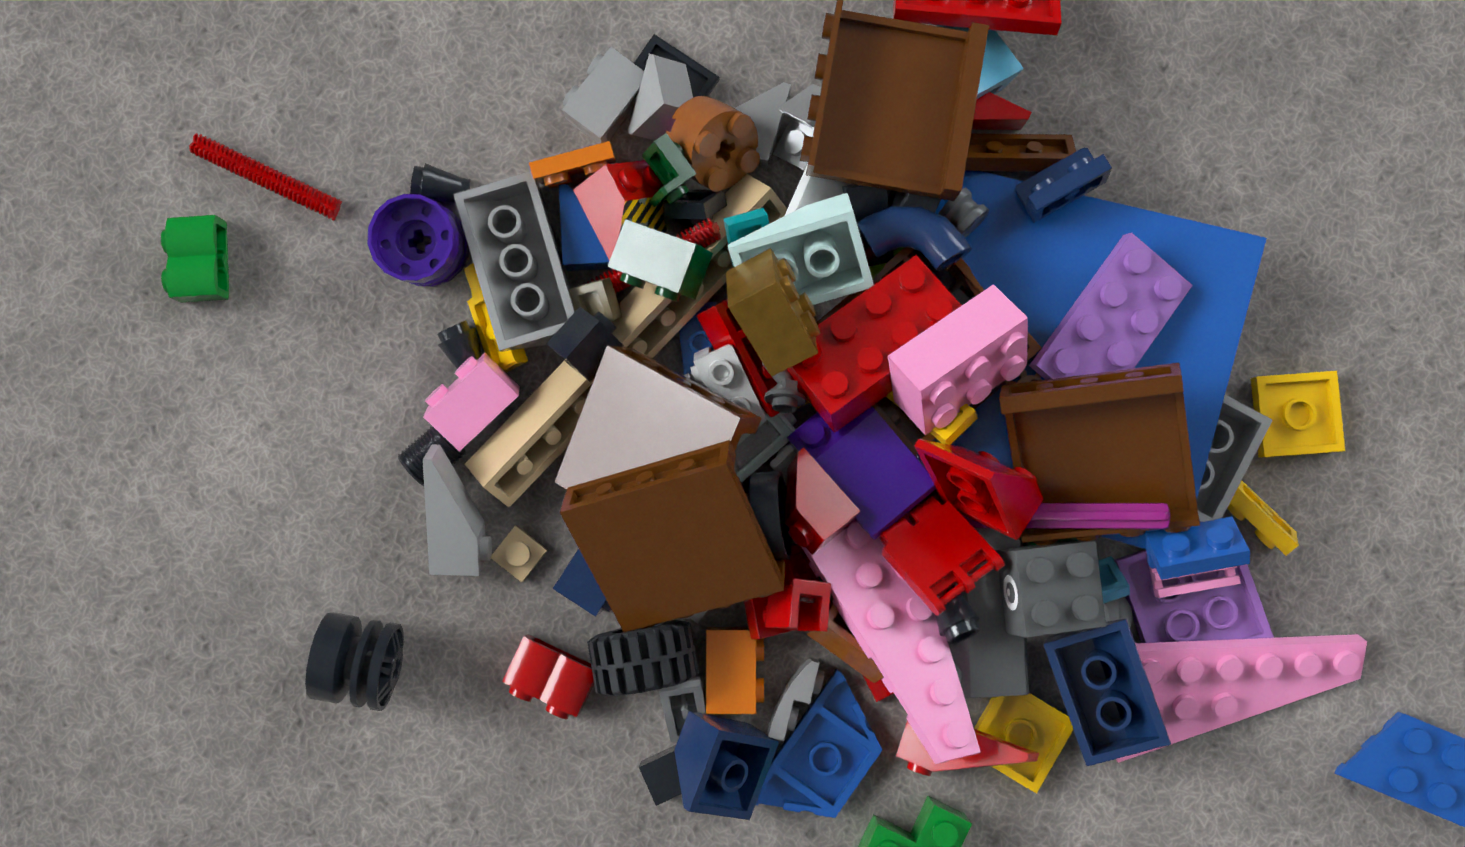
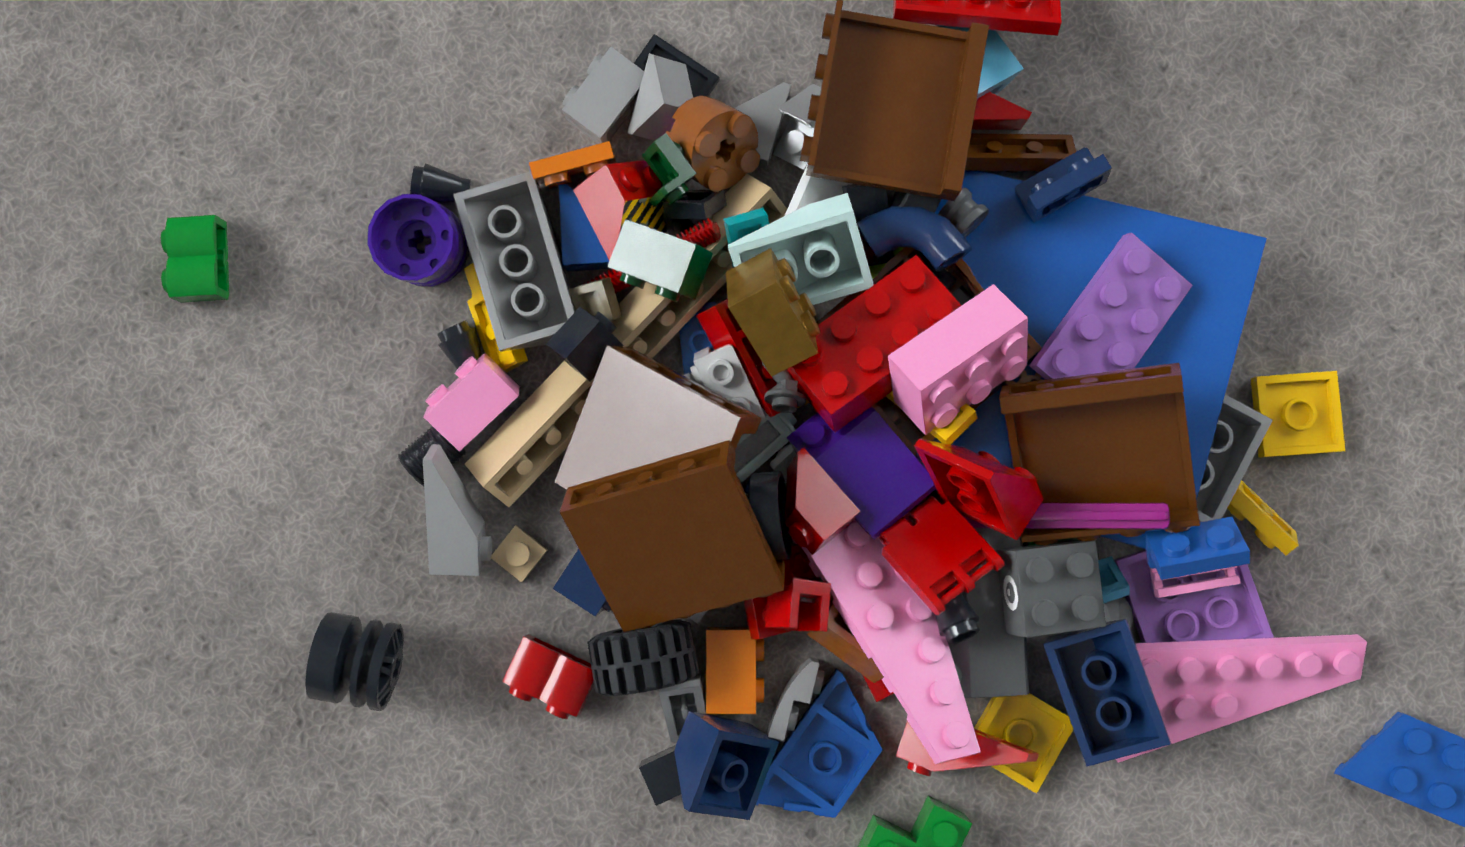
red axle [189,133,342,221] -> none

